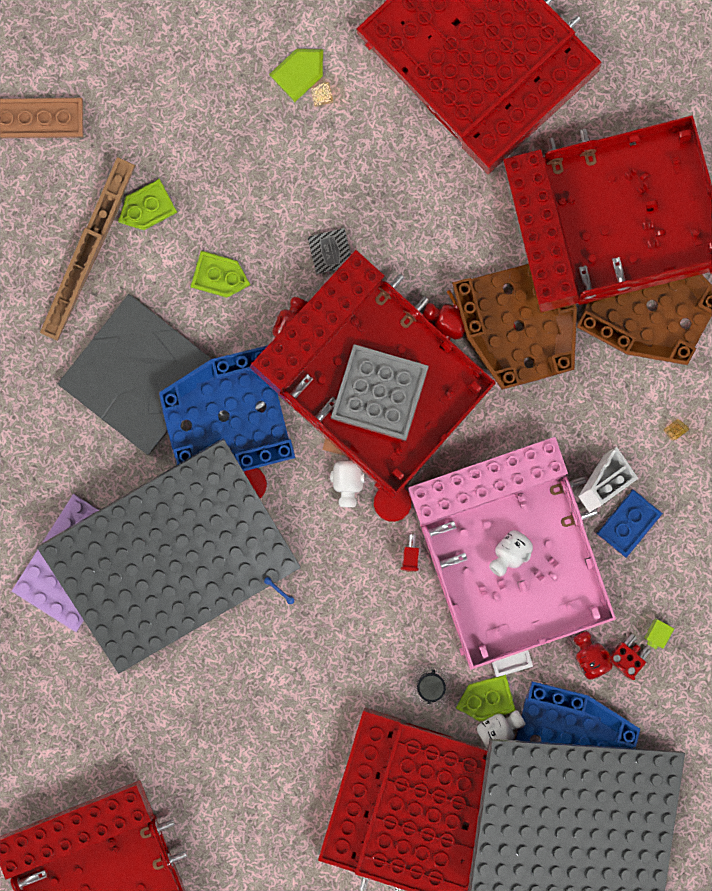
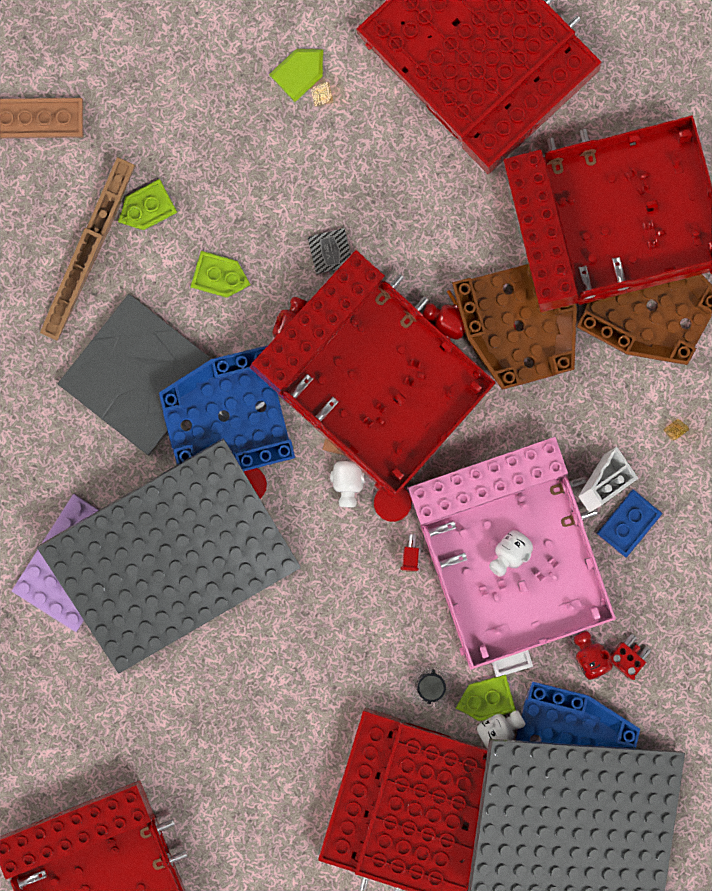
blue hinge [264,577,294,604] -> none
light grey plate [331,345,429,441] -> none
lime brick [644,618,674,650] -> none

